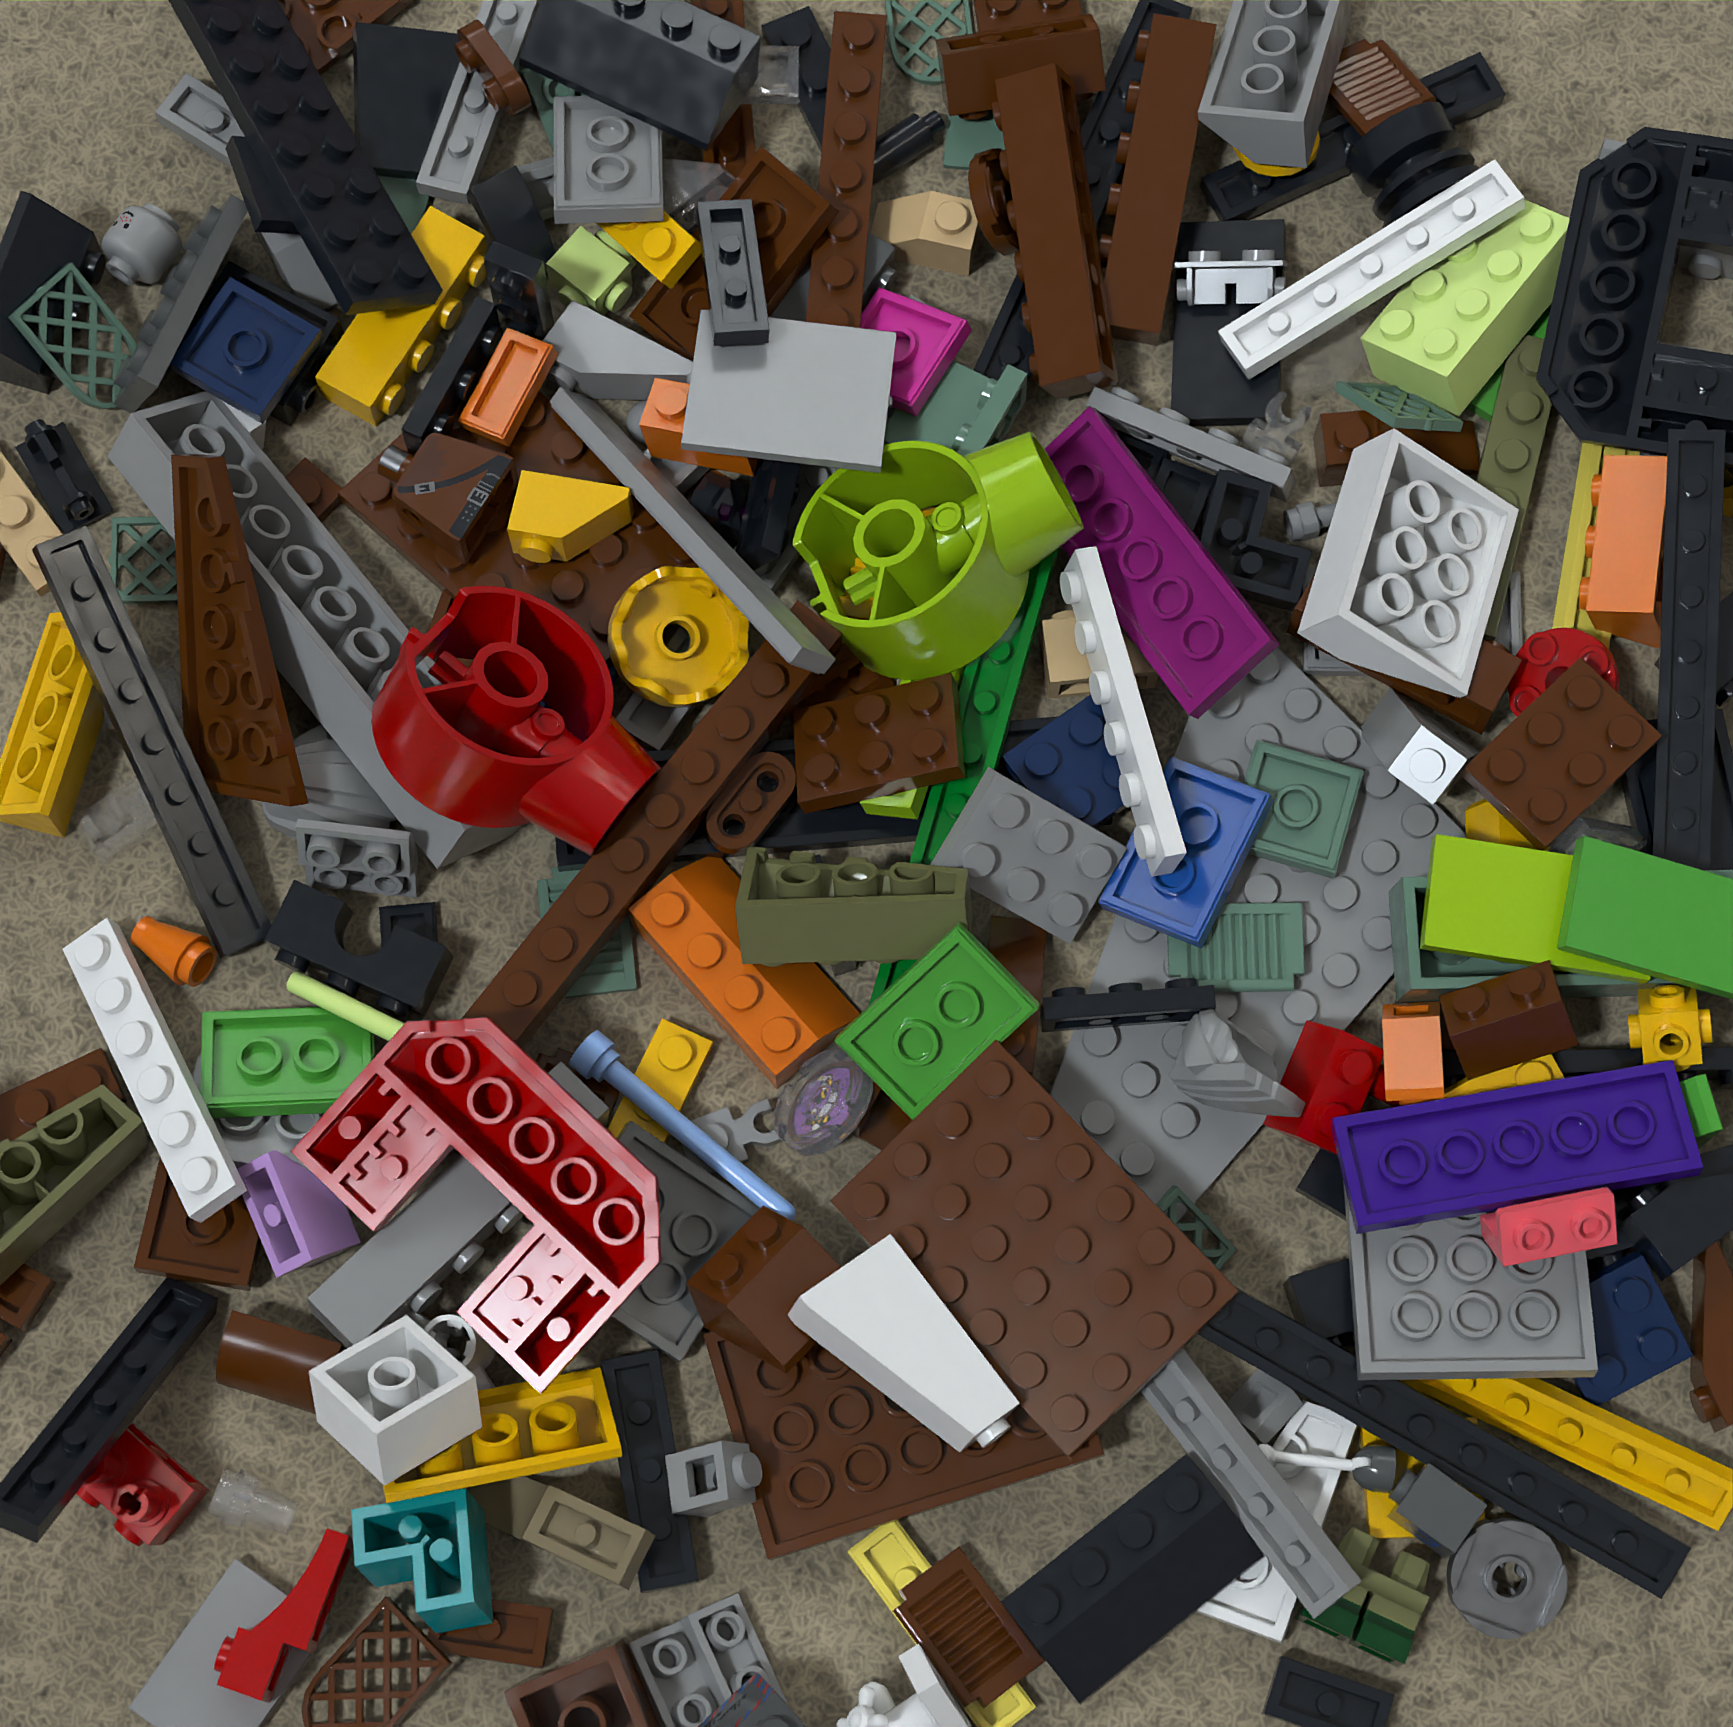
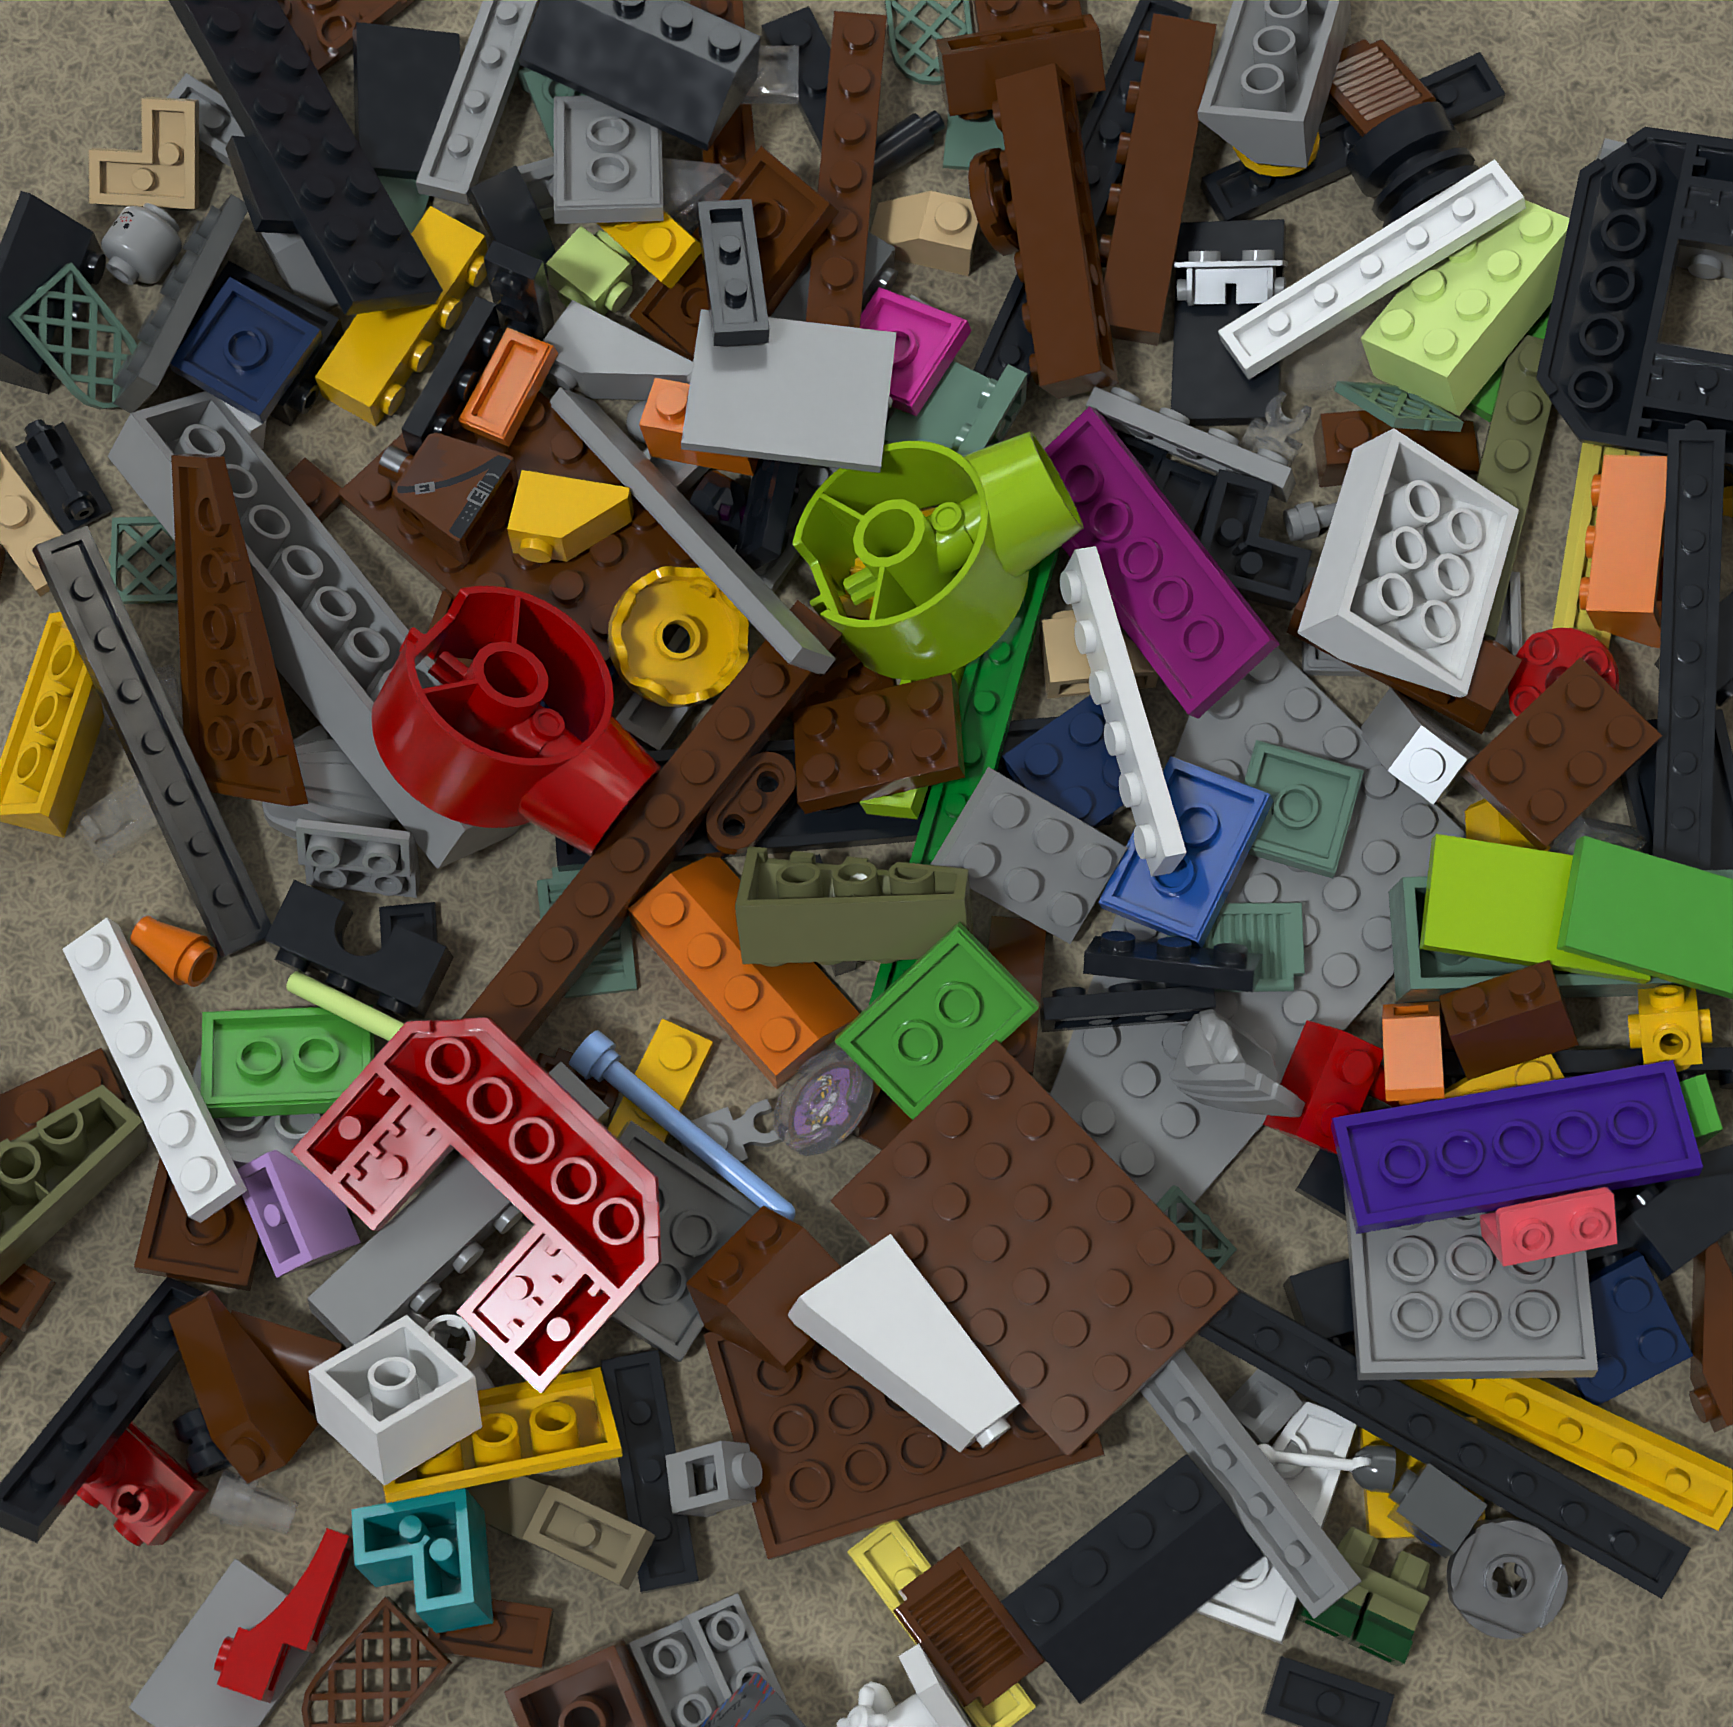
reddish brown plate [454,19,532,116] -> none
none -> tan plate [89,97,199,209]
none -> reddish brown slope [168,1289,319,1484]
none -> black wheel [172,1407,232,1479]
none -> black plate [1083,931,1263,993]

